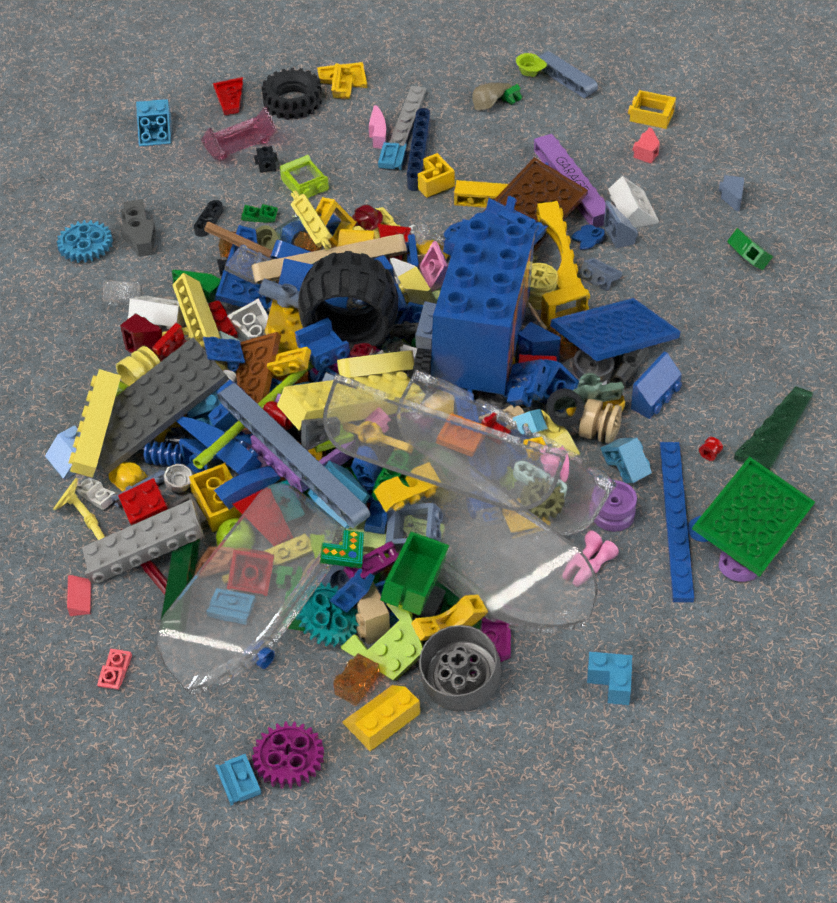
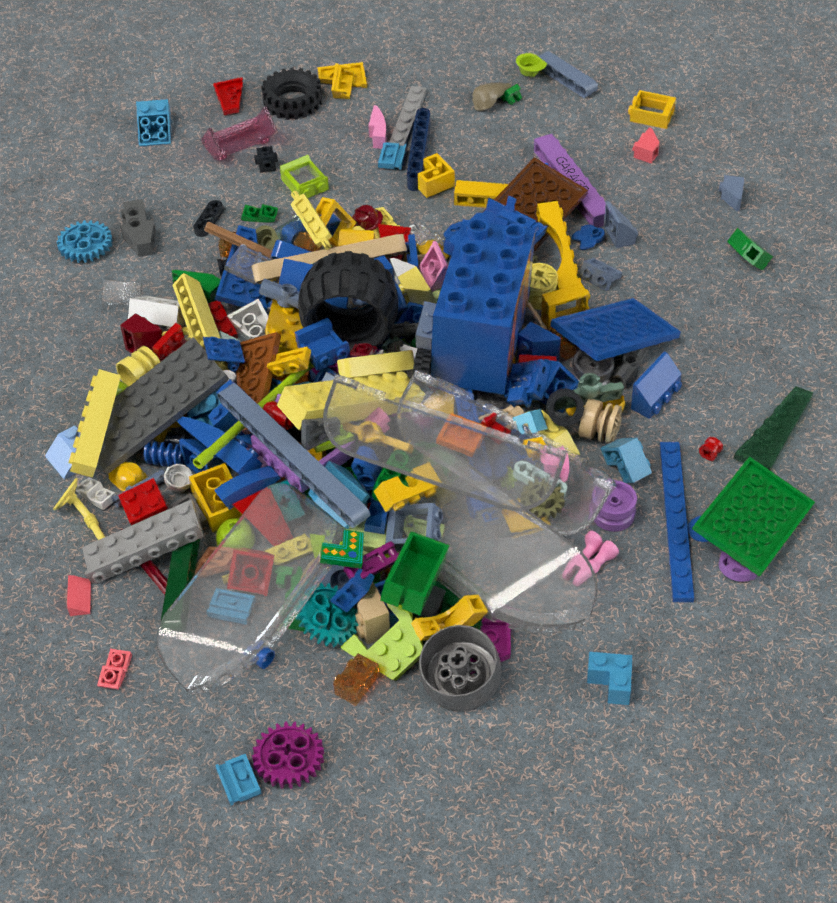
yellow slope [342,685,420,751] -> none
white slope [608,176,659,228] -> none

